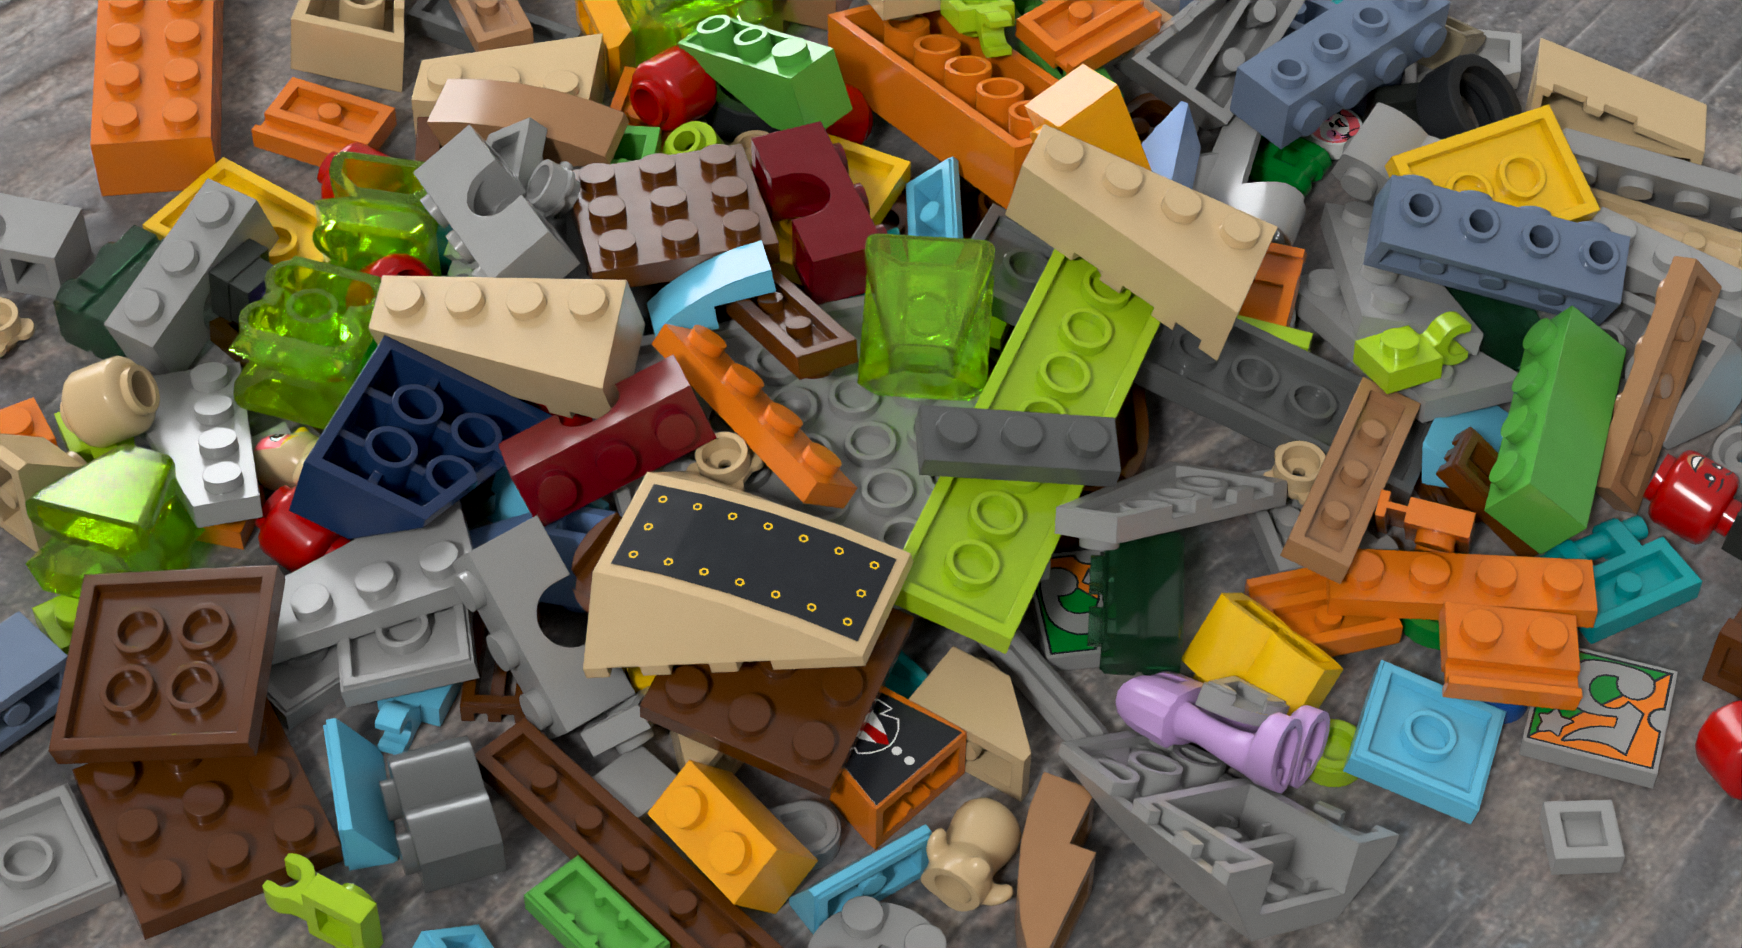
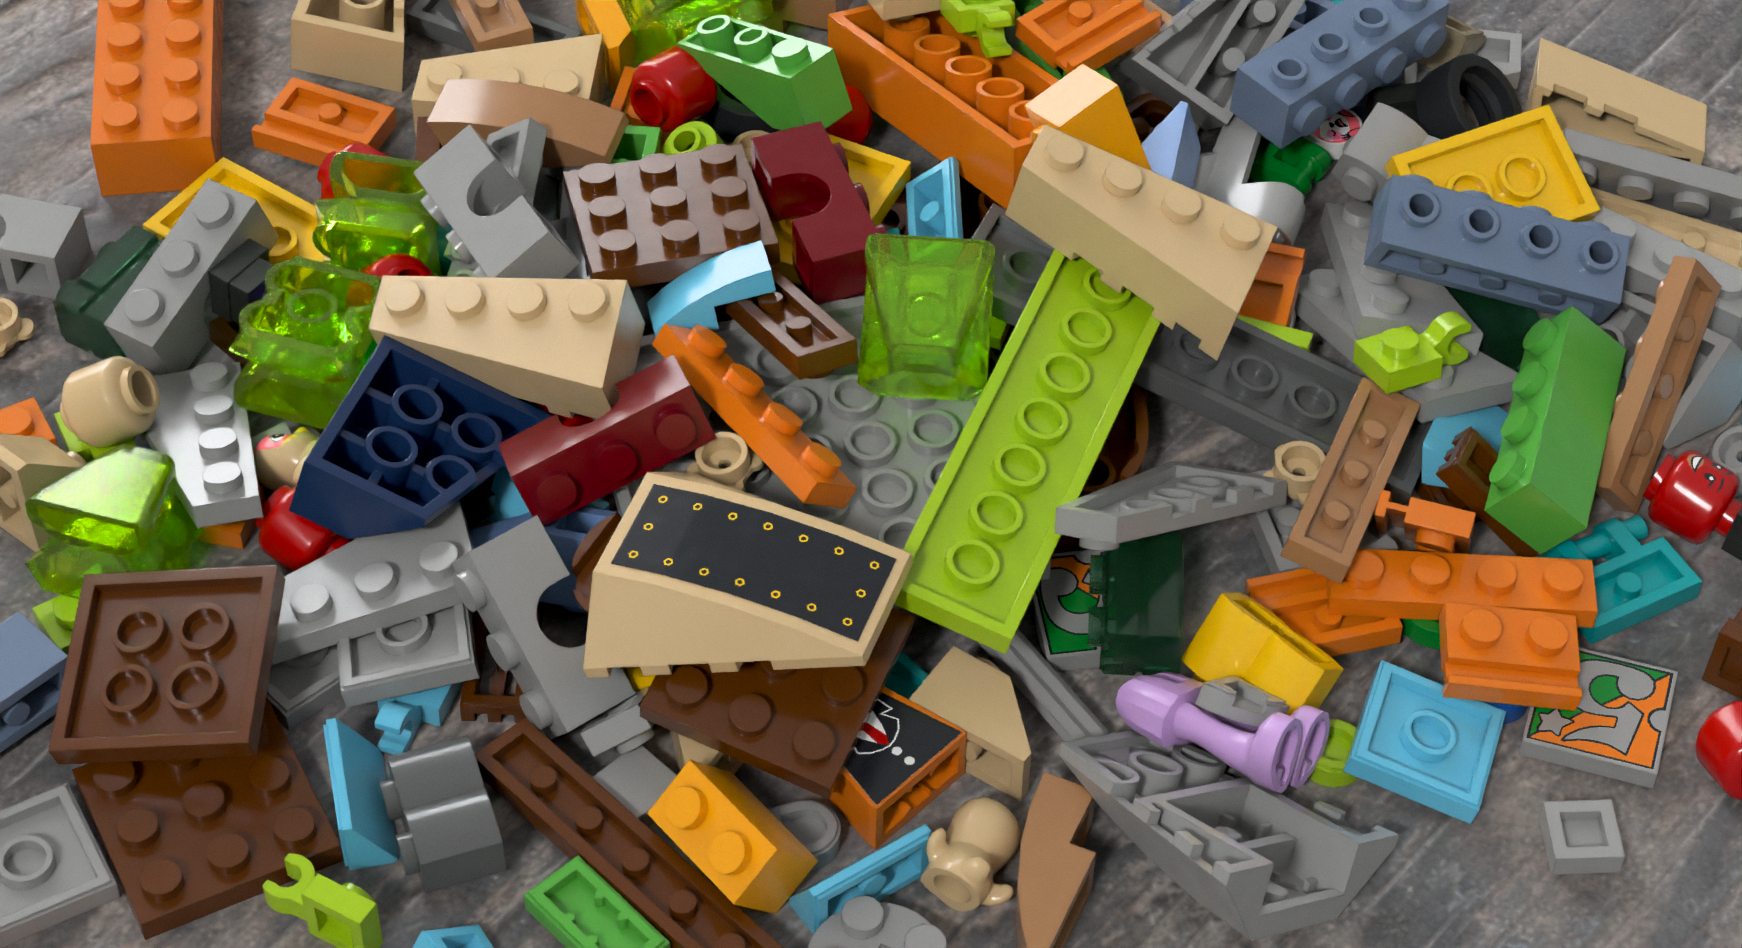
light grey plate [525,159,580,218] -> none
dark grey plate [915,405,1121,487] -> none

